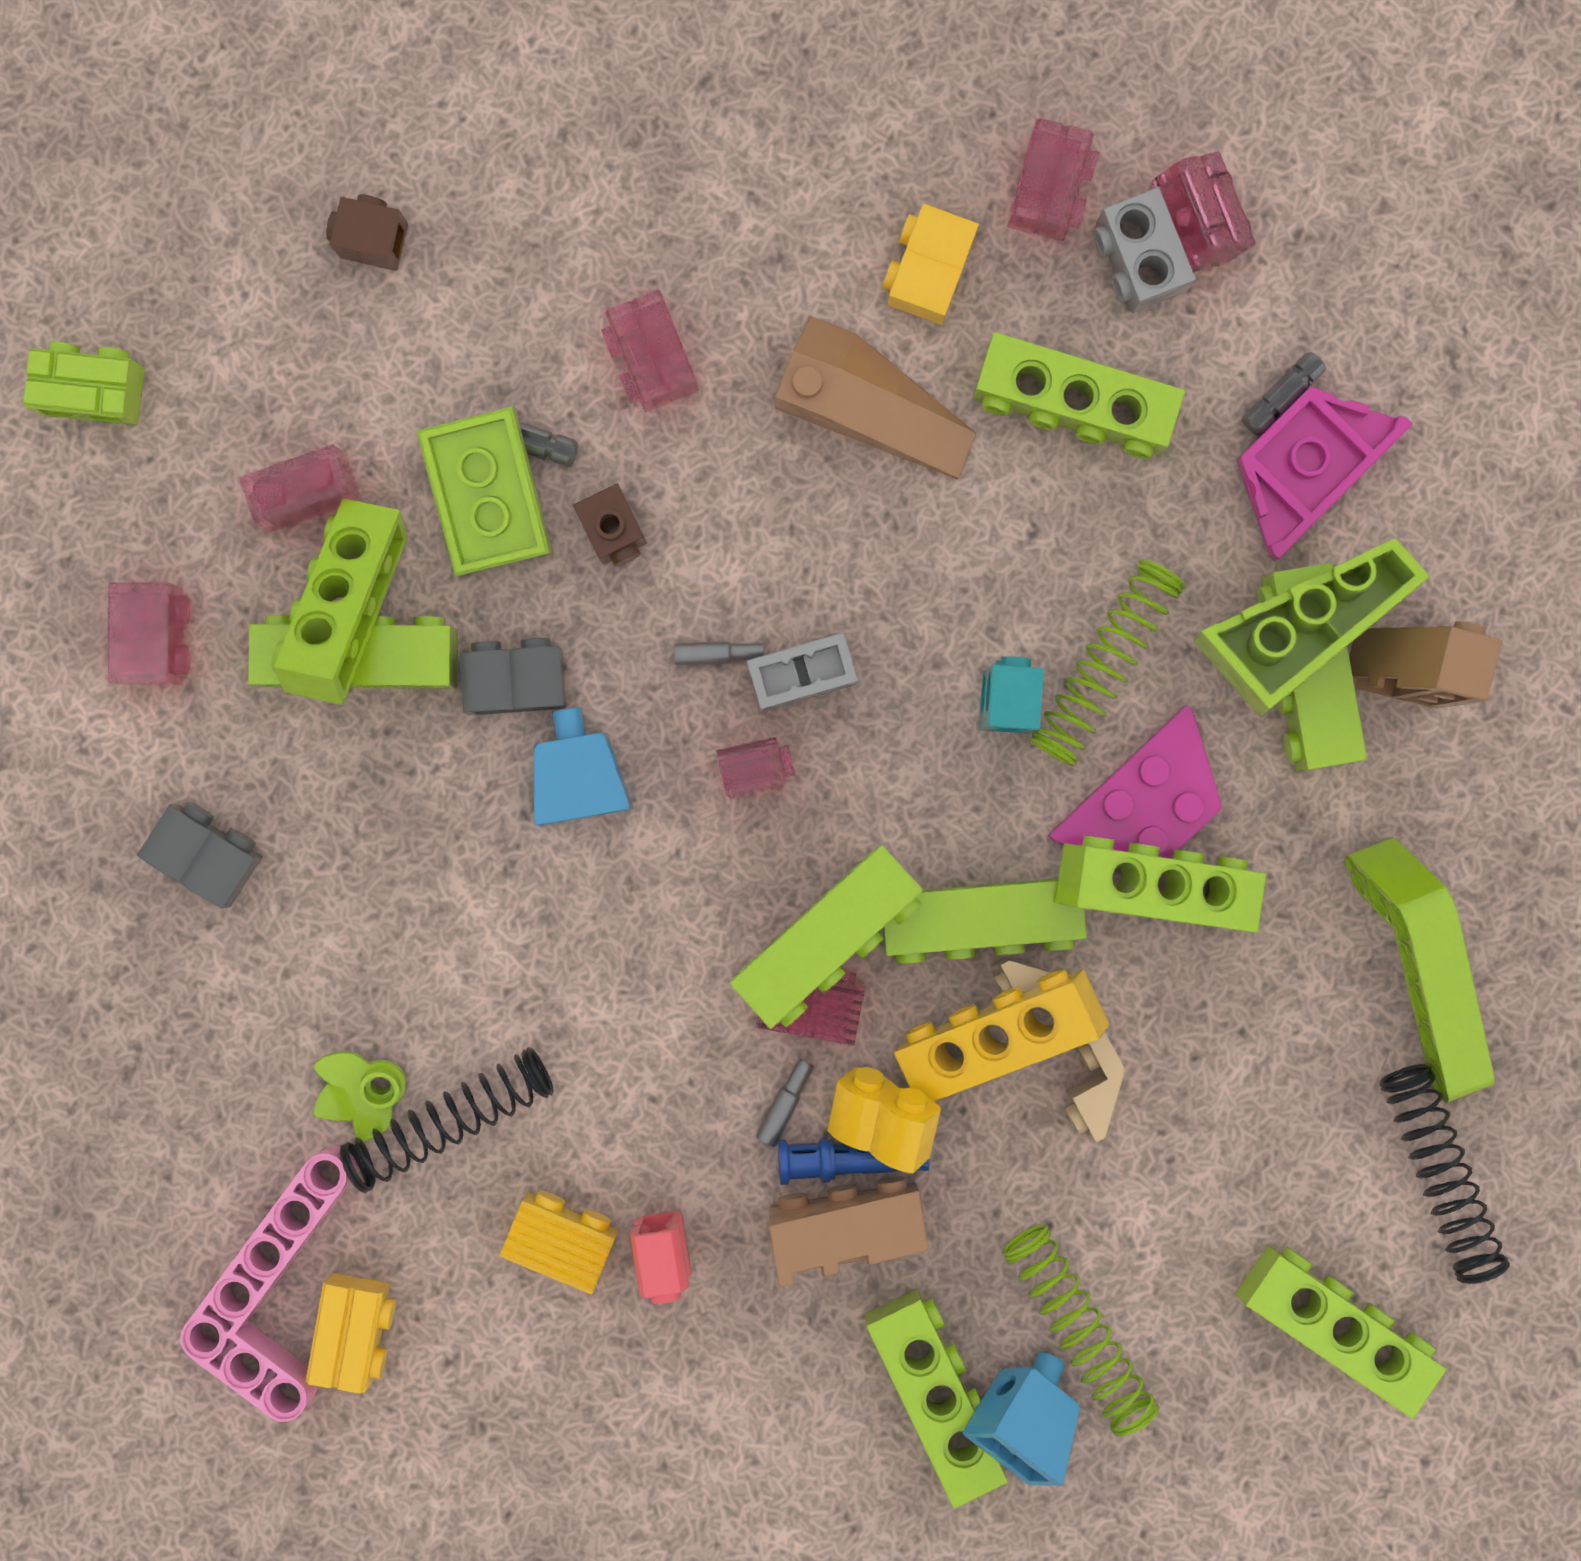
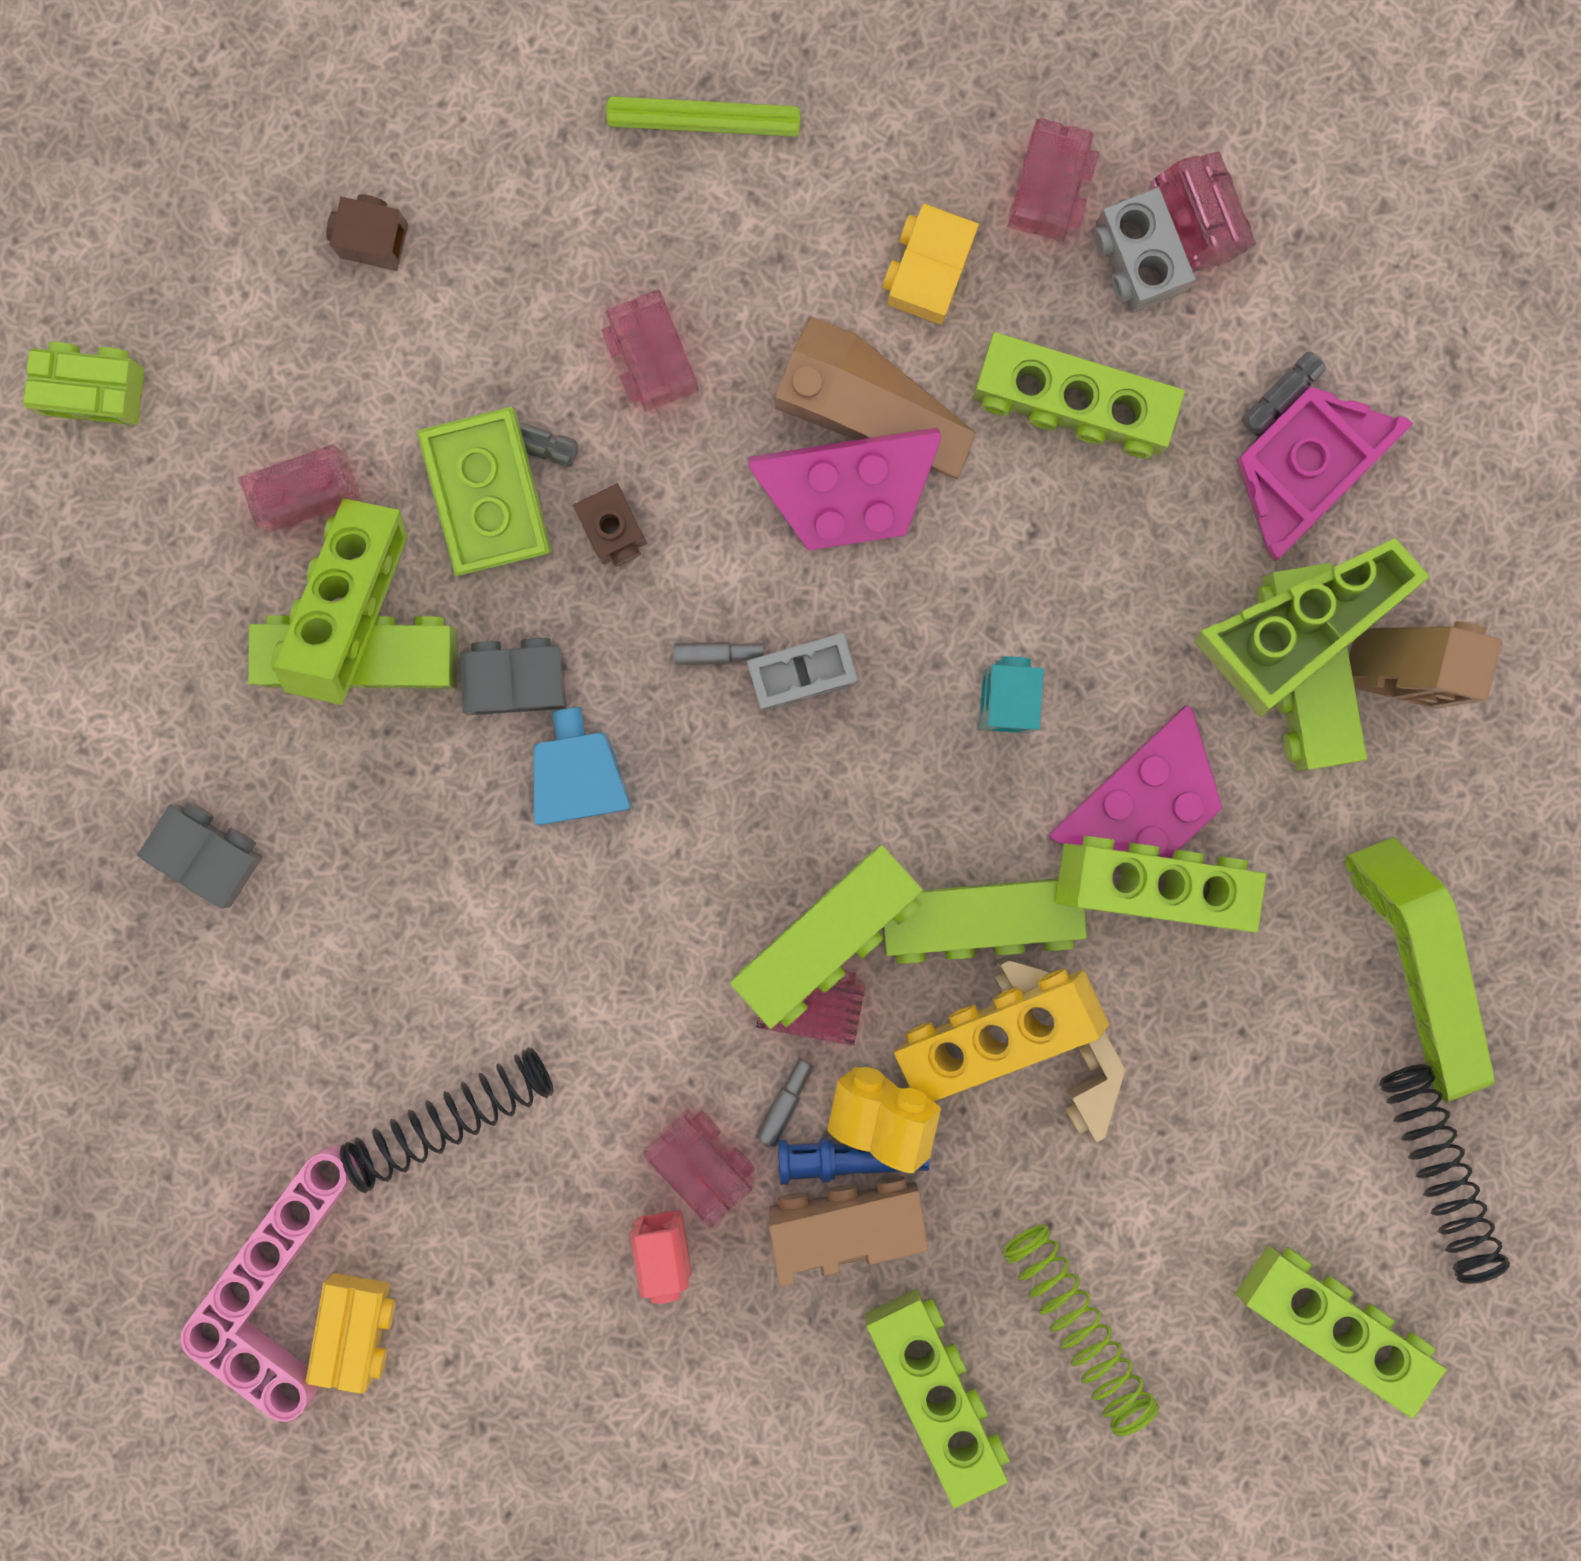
clear pink brick [108,582,191,686] -> none
lime plate [313,1051,406,1142] -> none
yellow brick [499,1190,619,1295] -> none
clear pink brick [716,737,795,800] -> none
dark azure torso [962,1352,1080,1486] -> none
lime piece [1029,559,1186,766] -> none
none -> lime axle [606,96,801,137]
none -> clear pink brick [642,1107,755,1228]
none -> dark pink wing [748,427,941,551]

